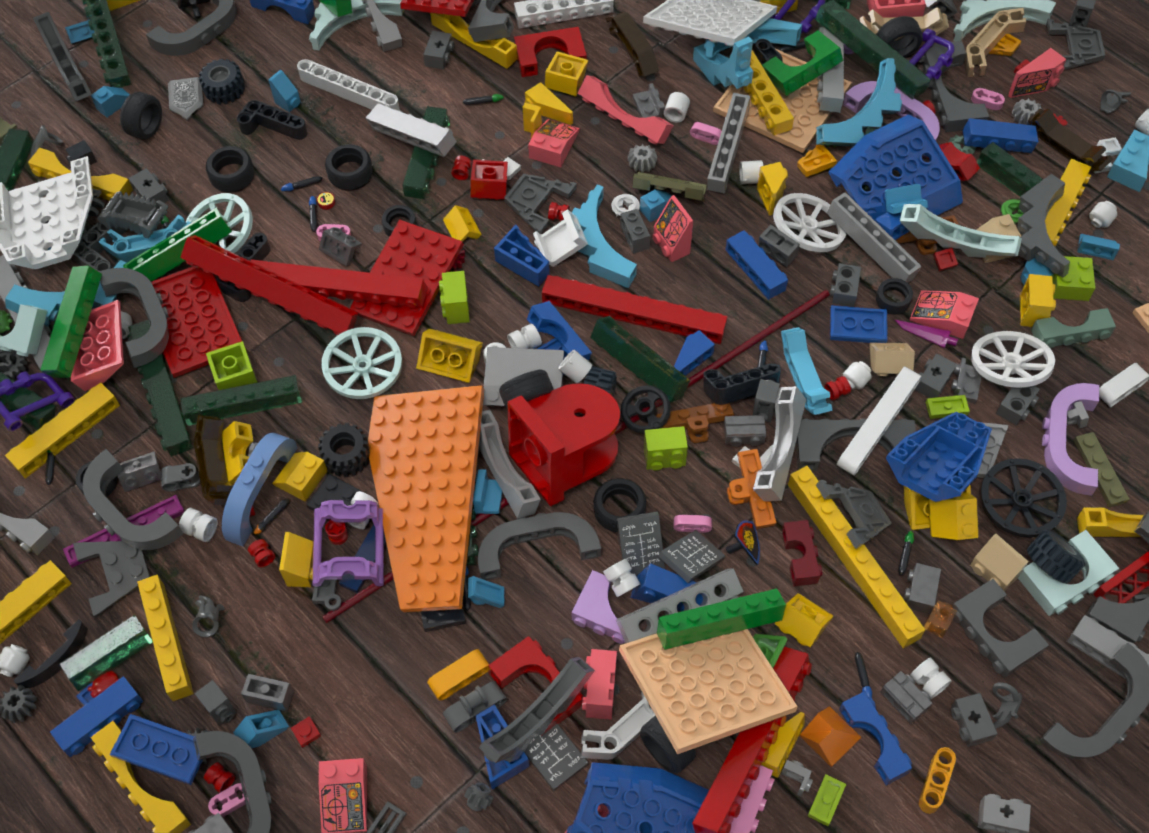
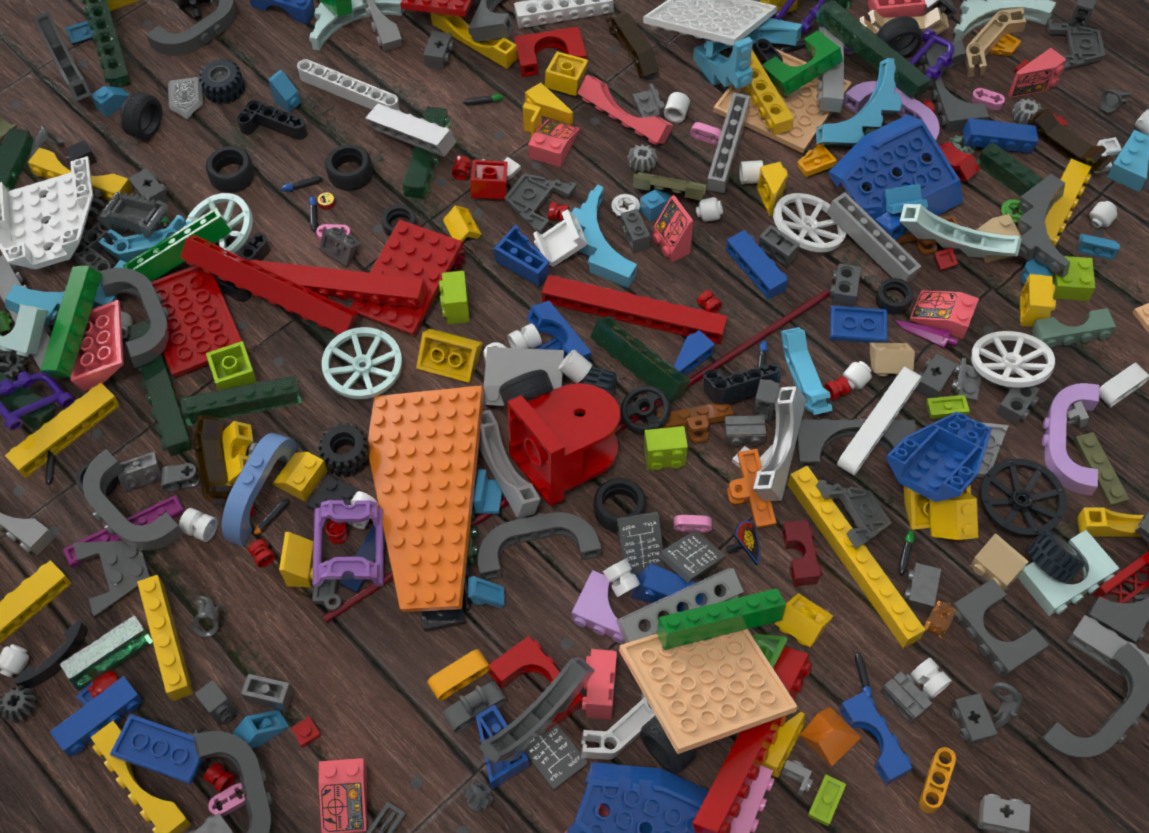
none -> white head [696,197,723,222]
none -> red wheel [697,290,722,313]

